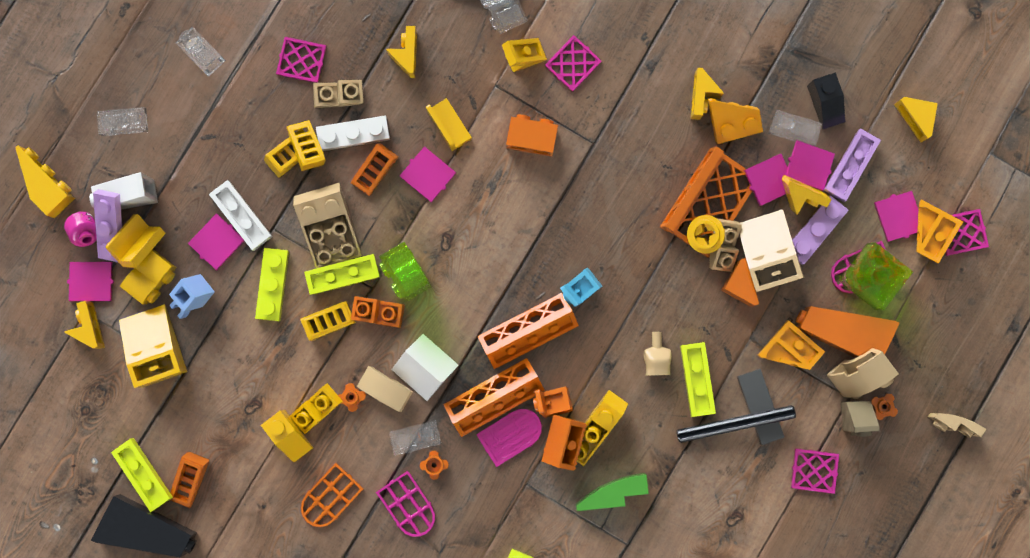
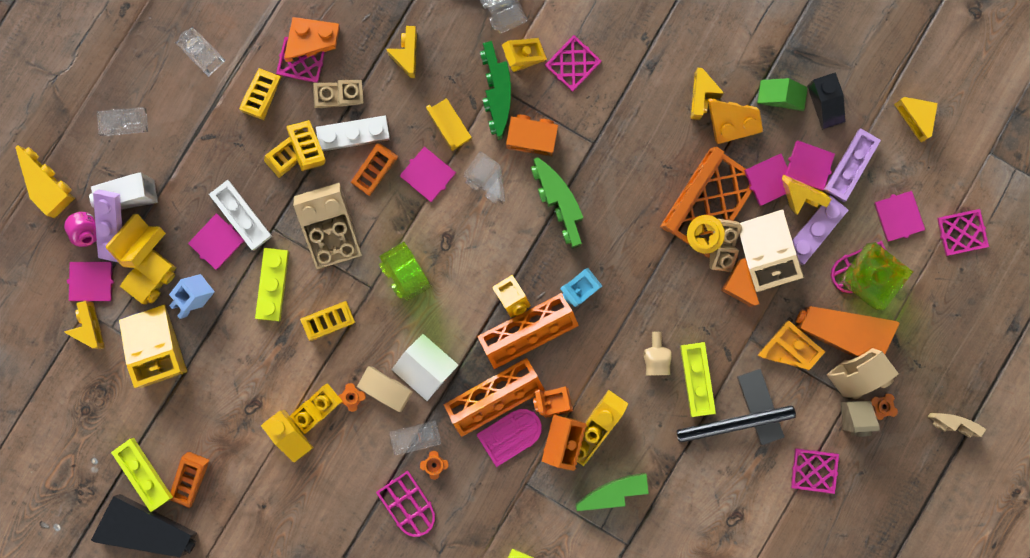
orange window [301,463,364,527] -> none
neon yellow plate [304,254,380,295] -> none
orange slope [350,296,405,328] -> none
clear plate [769,110,822,146] -> none
light orange wing [916,199,963,264] -> none
none -> yellow slope [239,68,281,120]
none -> orange wing [284,17,340,62]
none -> clear slope [464,151,505,205]
none -> green slope [480,41,511,140]
none -> yellow bracket [492,275,531,318]
none -> bright green slope [531,158,583,248]
none -> bright green slope [757,78,808,111]

